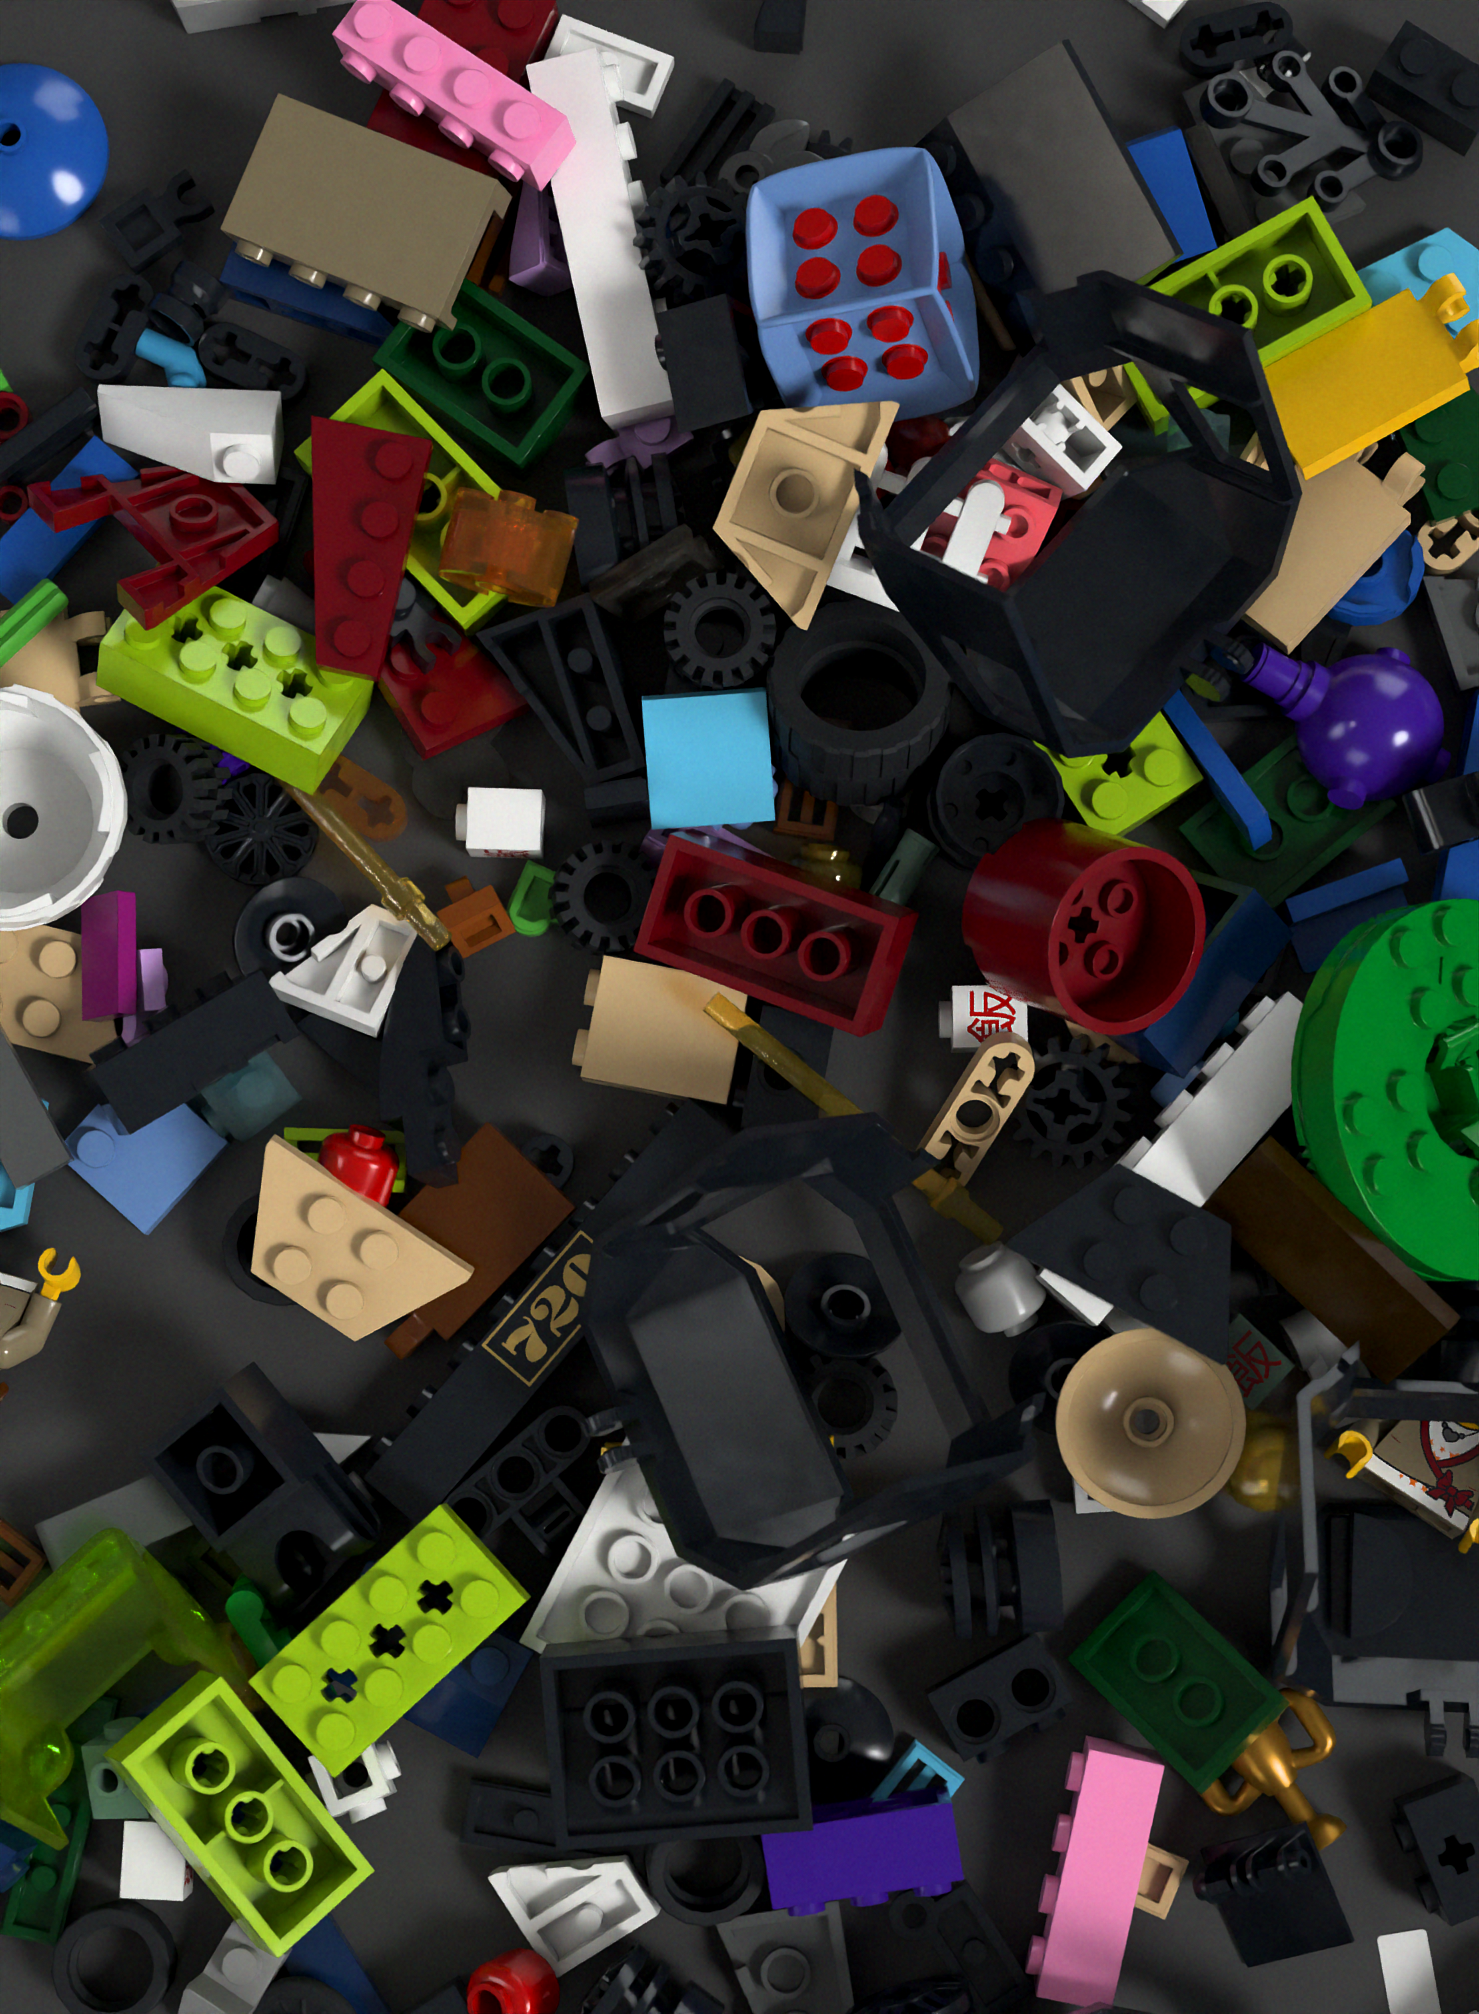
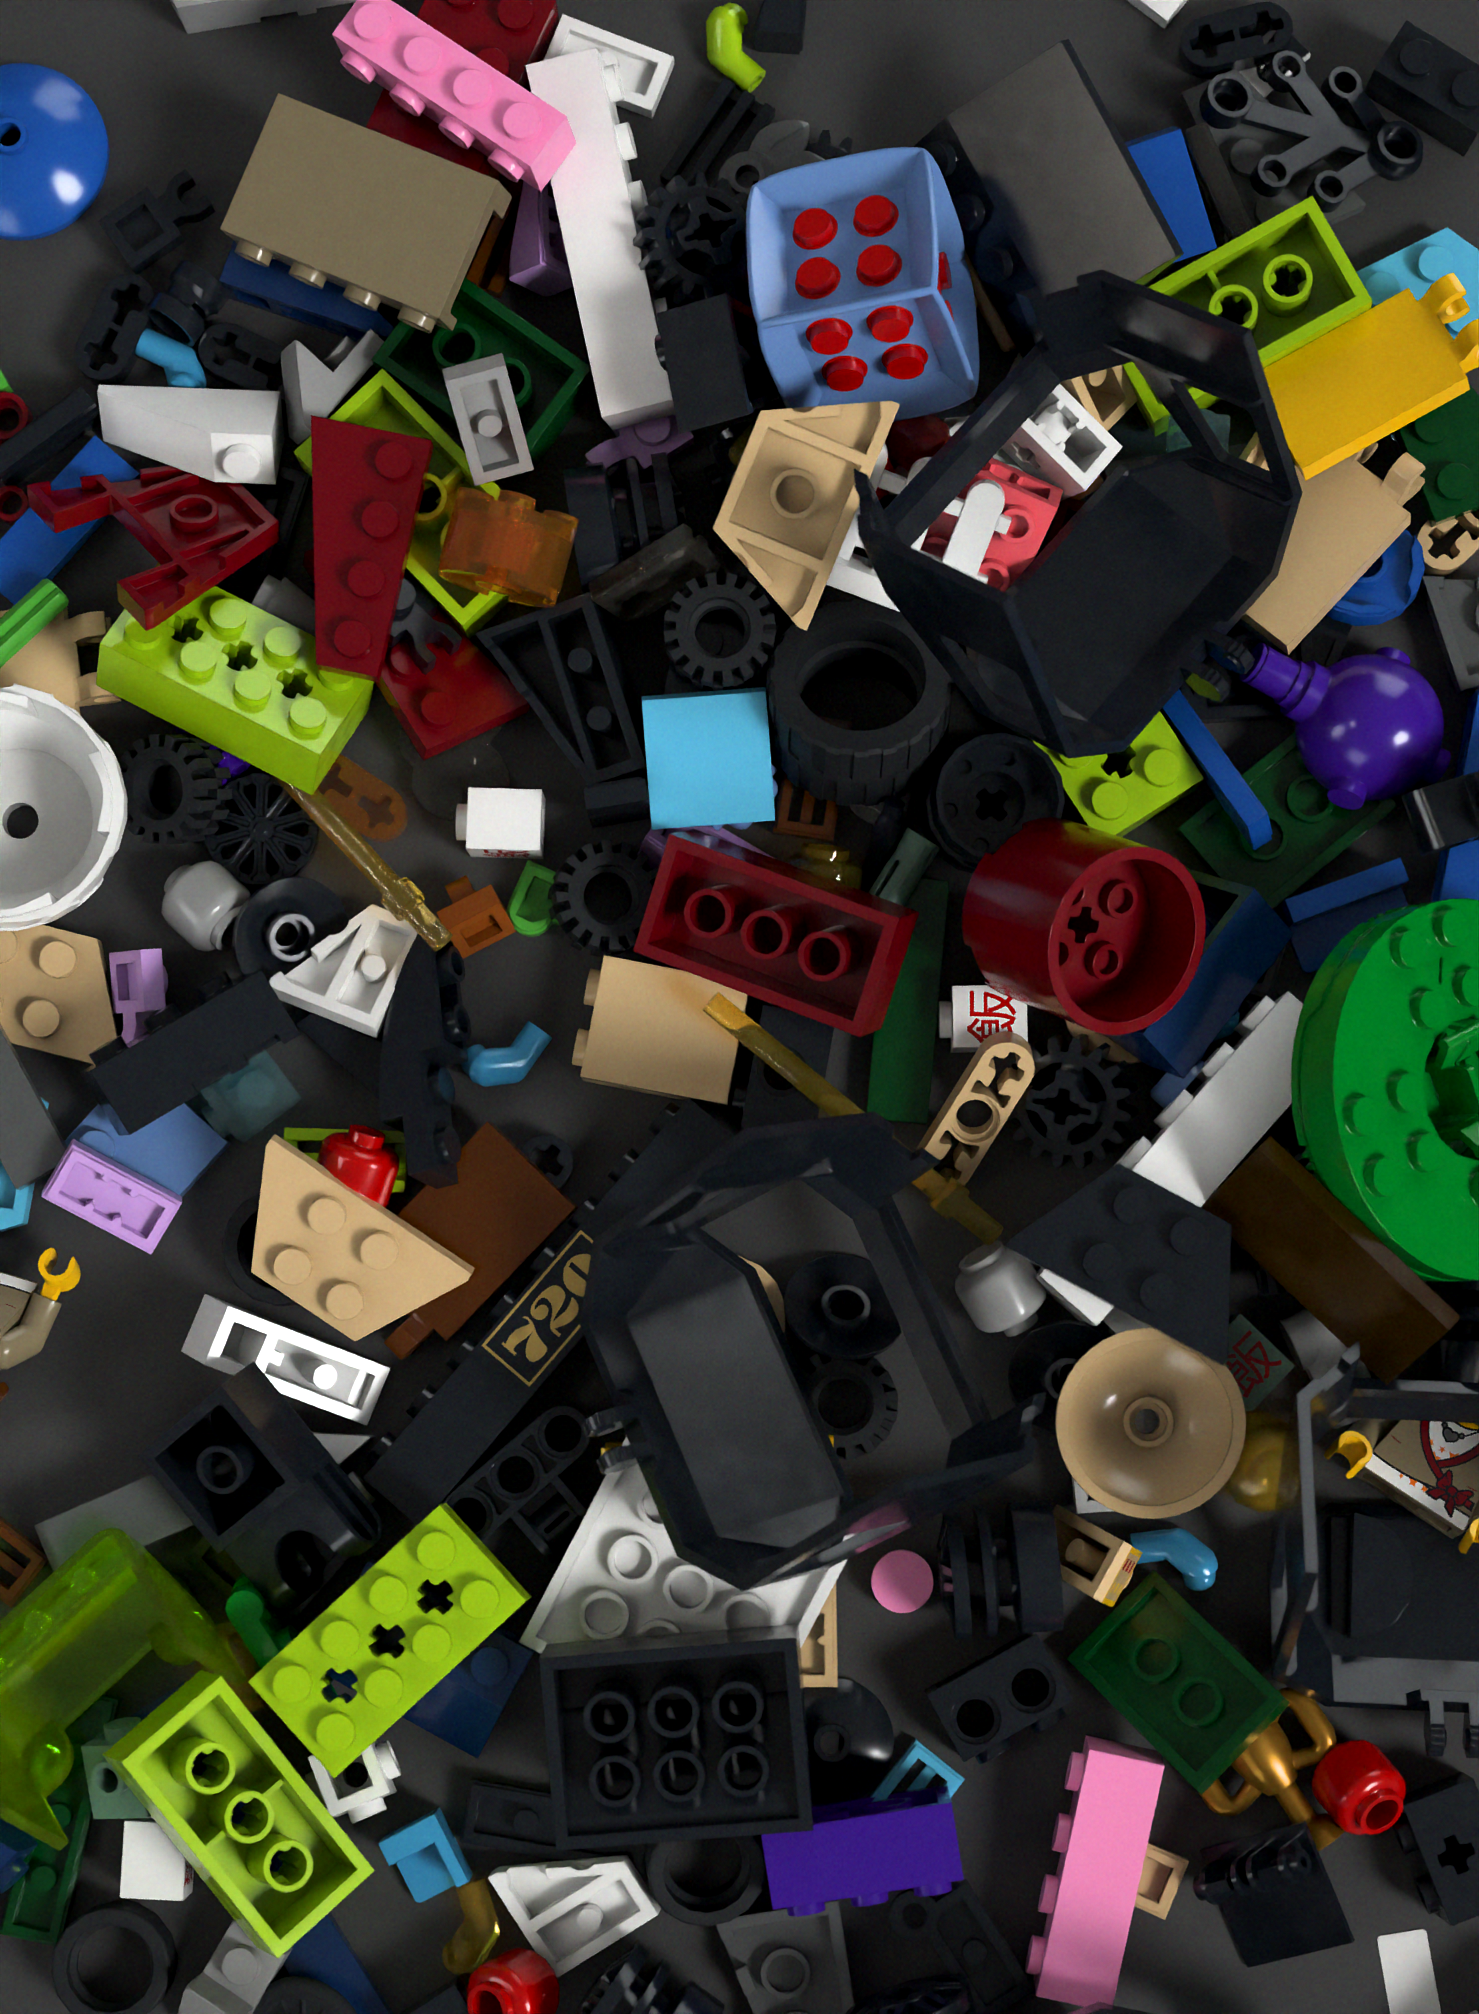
magenta tile [81,890,137,1022] -> none
none -> lavender plate [41,1139,182,1254]
none -> light grey head [161,860,251,952]
none -> white slope [181,1294,390,1426]
none -> light grey slope [281,329,384,445]
none -> dark azure panel [378,1807,473,1903]
none -> clear yellow arm [441,1878,501,1974]
none -> light grey slope [442,353,534,486]
none -> dark azure arm [461,1021,553,1087]
none -> lime arm [706,3,766,93]
none -> dark green tile [866,878,949,1125]
none -> bright pink tile [871,1549,934,1613]
none -> tan slope [1053,1505,1143,1608]
none -> dark azure arm [1129,1528,1218,1591]
none -> red head [1312,1740,1406,1835]

